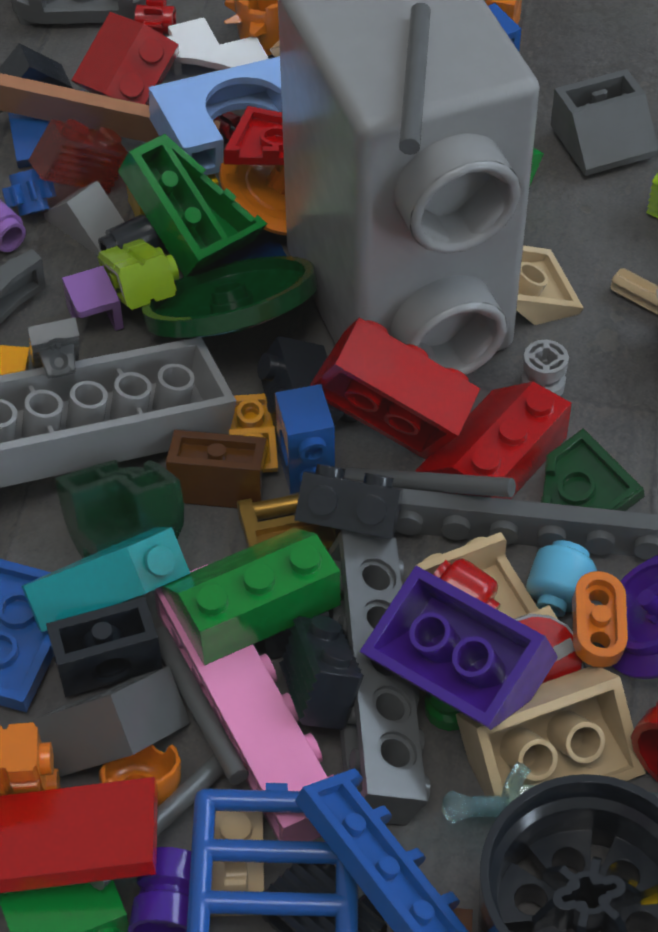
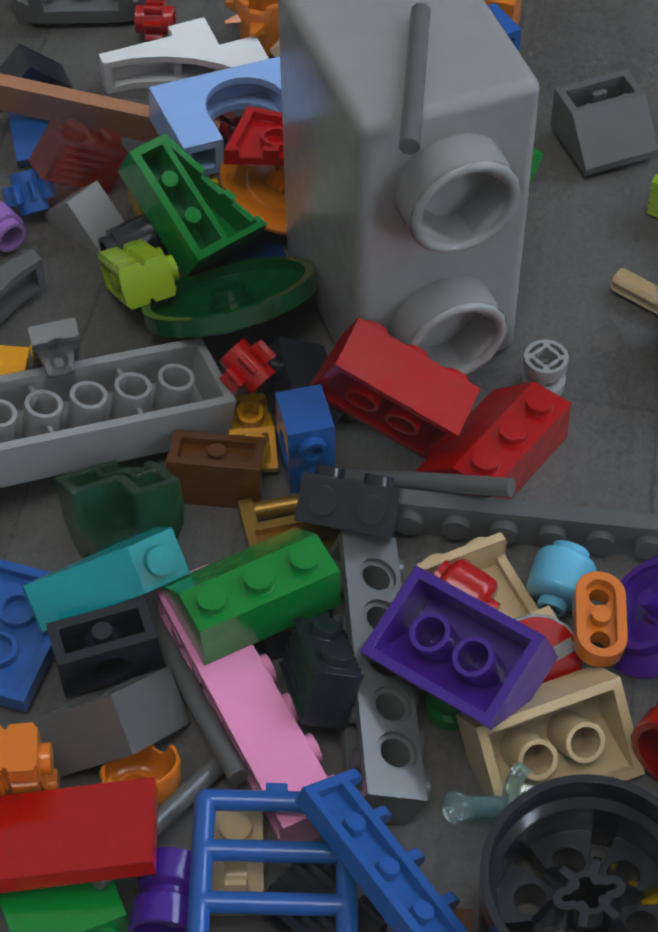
medium lavender panel [62,266,124,331] -> none
red slope [71,12,179,105] -> none
tan slope [516,246,583,325] -> none
dark green plate [541,428,645,511] -> none
none -> red gear [219,338,276,395]

